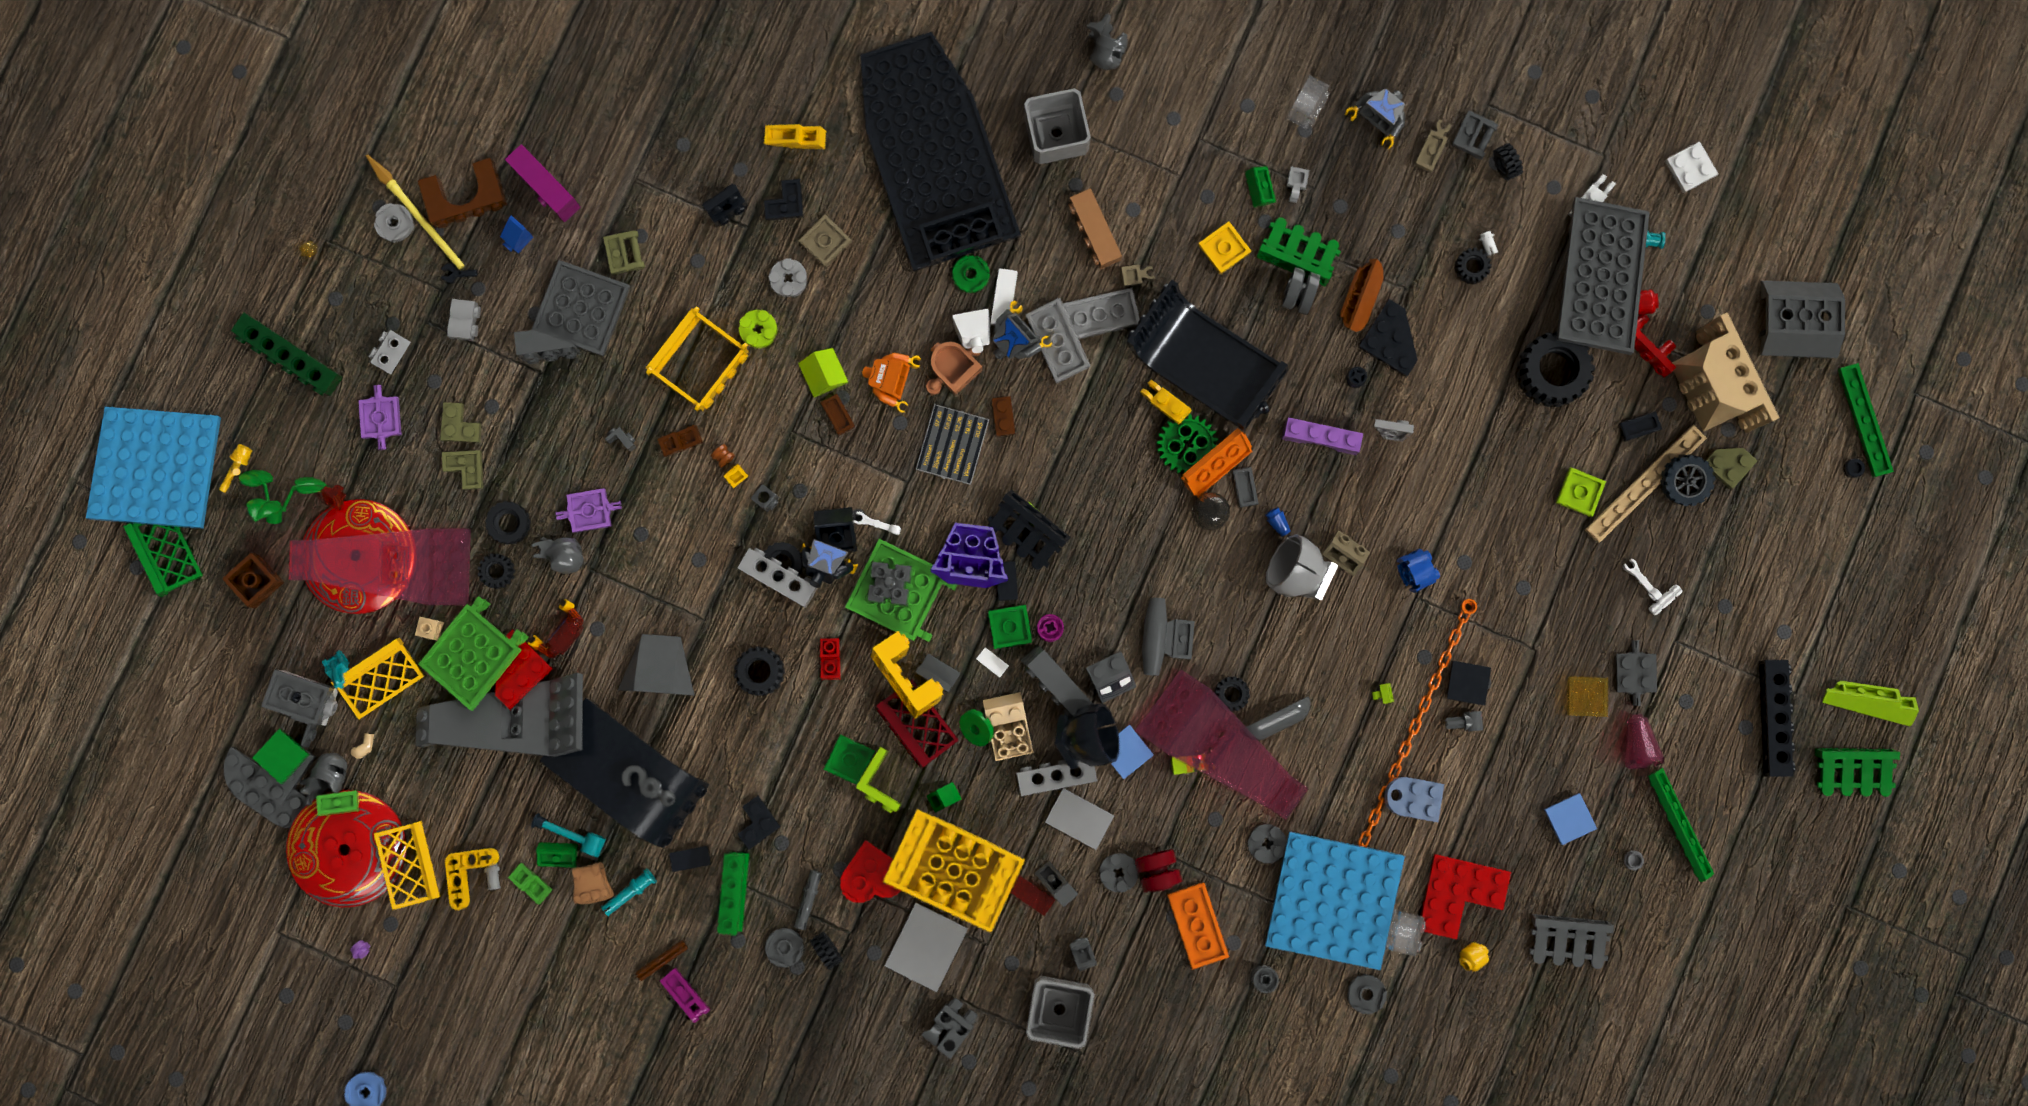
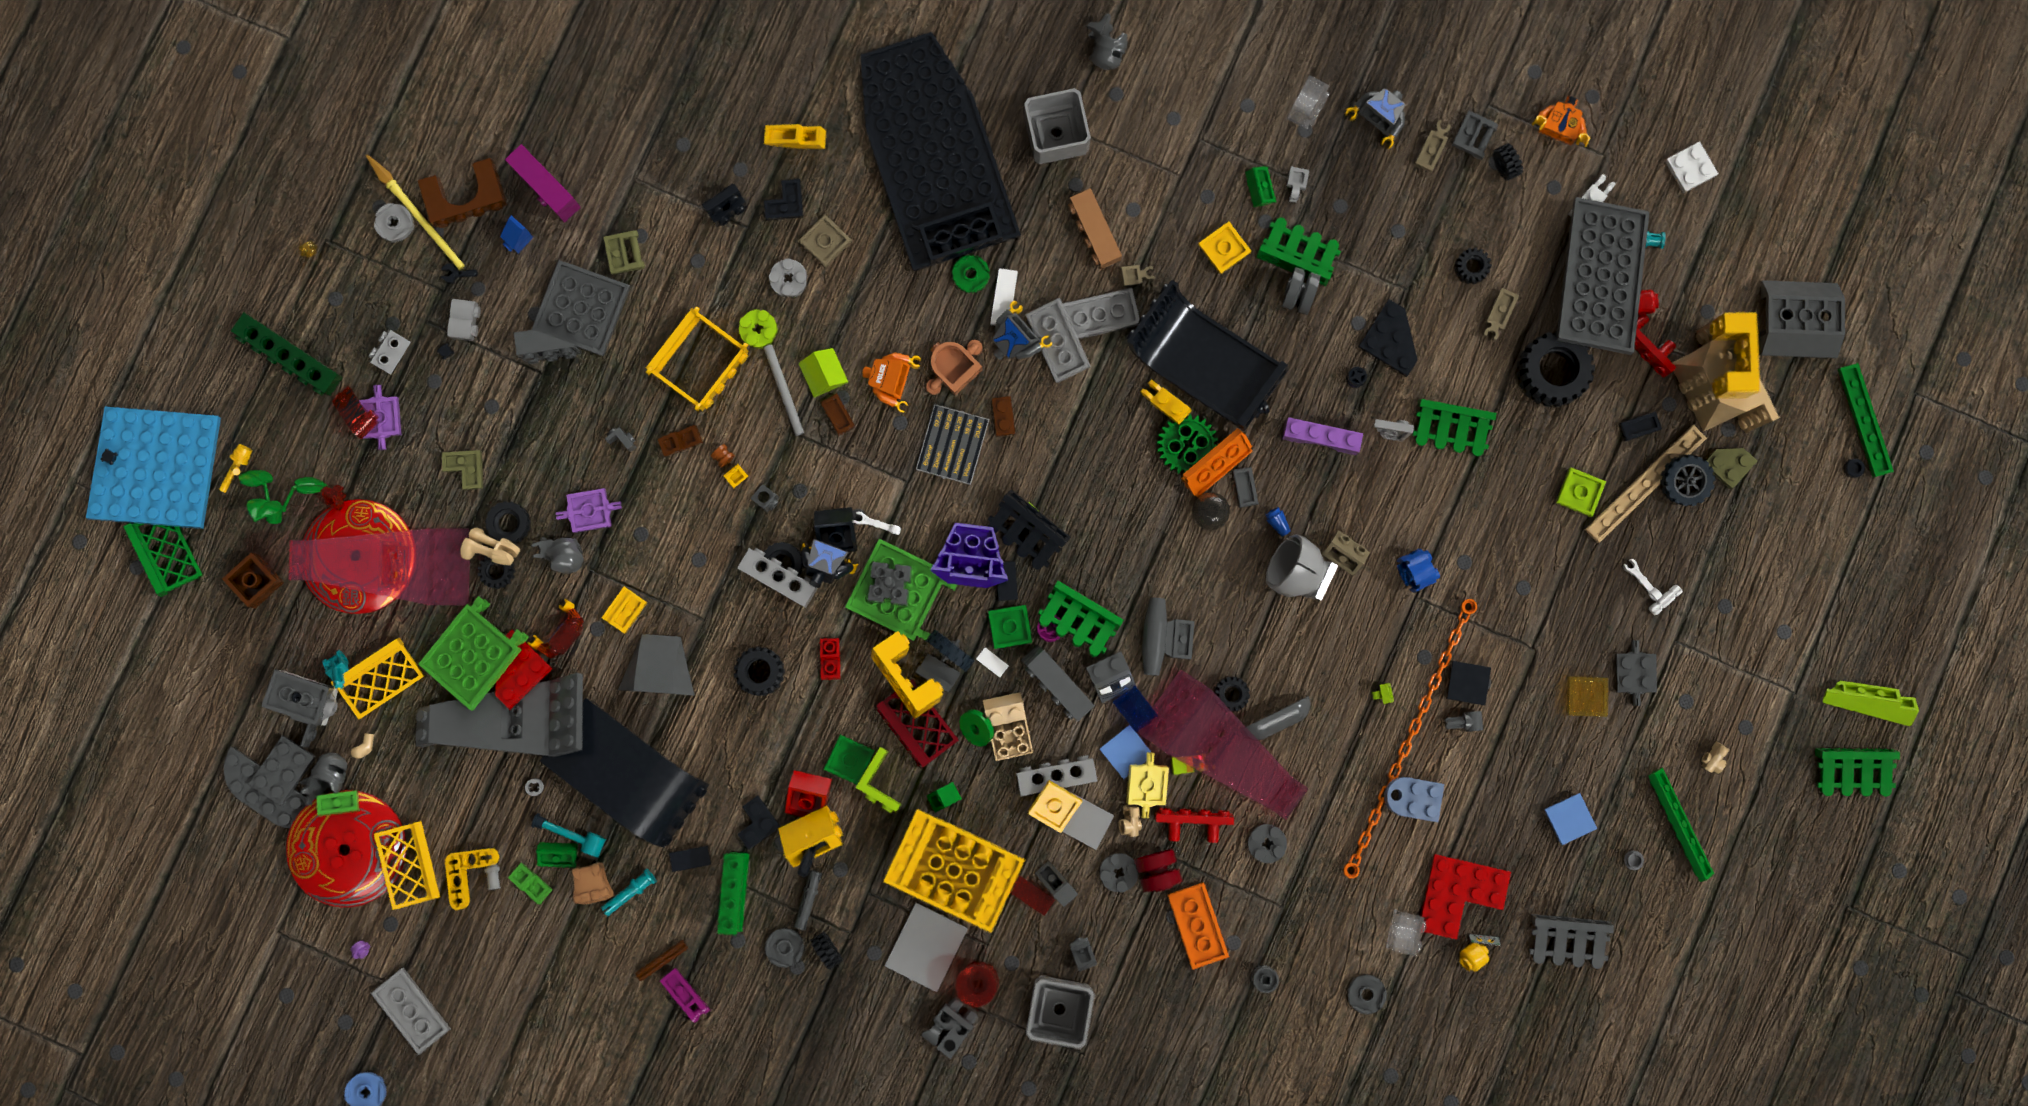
green tile [253,729,310,784] -> none
tan brick [415,617,444,640] -> none
olive plate [440,402,482,443] -> none
dark grey piece [622,766,675,806] -> none
red plate [840,840,901,903] -> none
white torso [952,309,990,353] -> none
black plate [1055,704,1120,769] -> none
dark azure plate [1265,831,1405,970] -> none
dark orange brick [1340,259,1384,332] -> none
white pin [1479,231,1498,256] -> none
clear pink cone [1624,714,1665,769] -> none
black brick [1759,660,1795,777] -> none
none -> black piece [101,449,118,465]
none -> clear red door [332,386,379,439]
none -> light grey tile [371,968,451,1055]
none -> black piece [437,343,454,360]
none -> tan piece [460,528,520,566]
none -> light grey bush [525,778,544,796]
none -> yellow plate [602,586,648,634]
none -> light grey piece [763,344,804,436]
none -> yellow piece [778,806,843,877]
none -> red slope [785,770,832,817]
none -> black wheel [926,629,975,672]
none -> clear red wheel [956,961,999,1007]
none -> yellow plate [1028,780,1082,833]
none -> green fence [1038,581,1124,657]
none -> clear blue plate [1113,685,1158,733]
none -> tan plate [1118,805,1142,837]
none -> light yellow plate [1126,752,1169,818]
none -> red plate [1155,808,1234,843]
none -> green fence [1412,399,1497,456]
none -> light grey sticker [1469,934,1501,946]
none -> dark tan plate [1483,288,1519,341]
none -> orange torso [1532,96,1590,147]
none -> tan plate [1701,741,1729,774]
none -> yellow plate [1709,313,1760,399]

